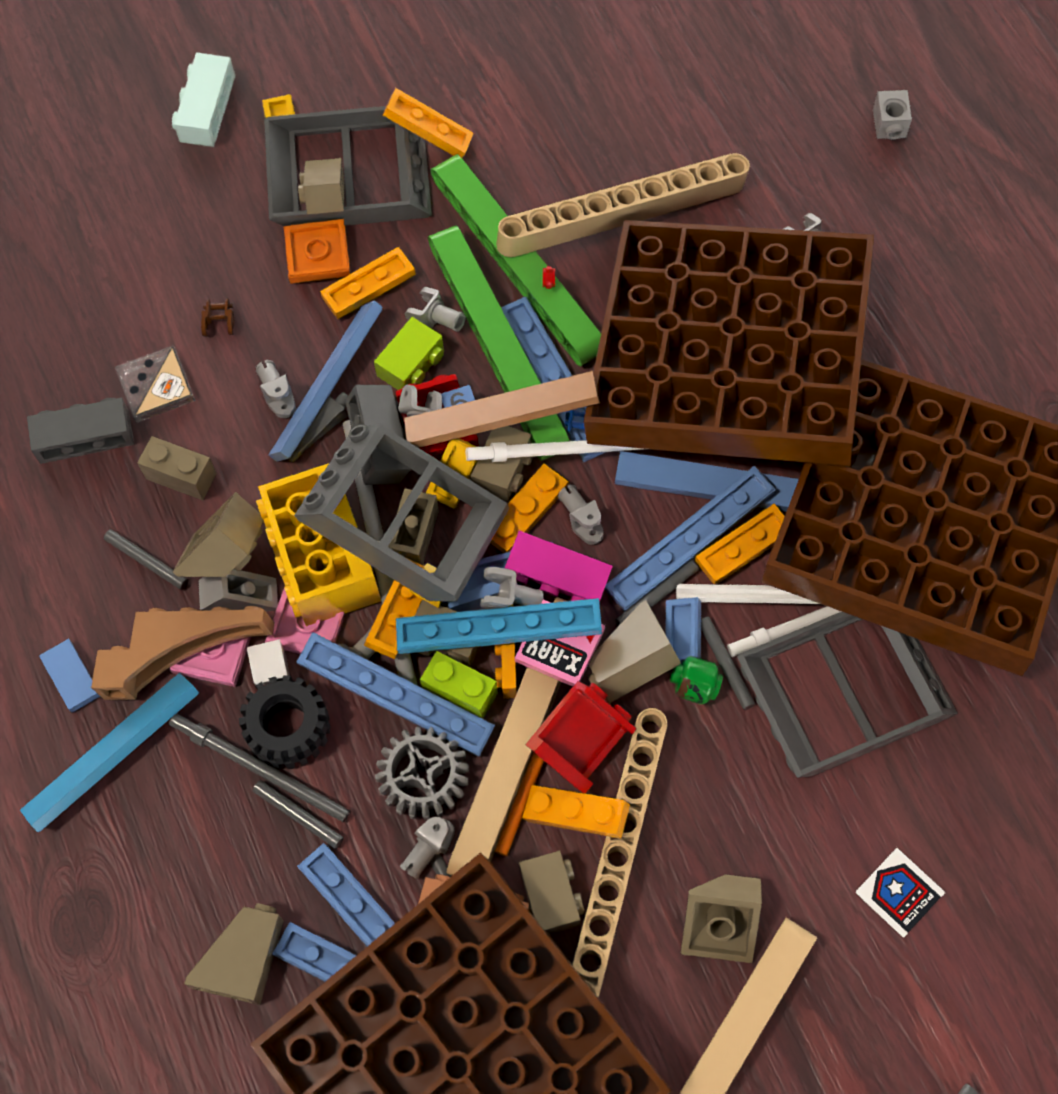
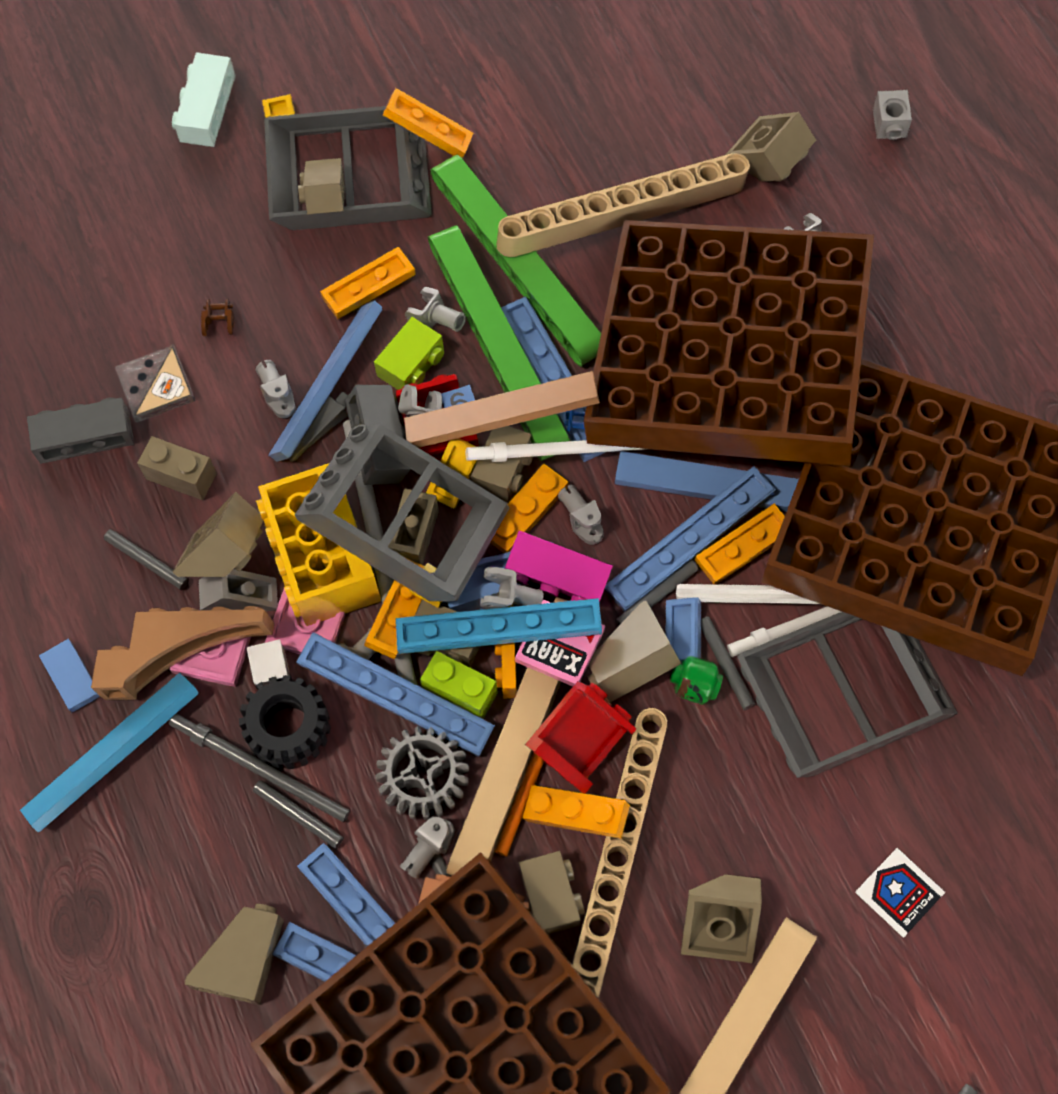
orange plate [284,219,350,284] -> none
red piece [543,266,555,289] -> none
none -> dark tan slope [726,112,816,182]

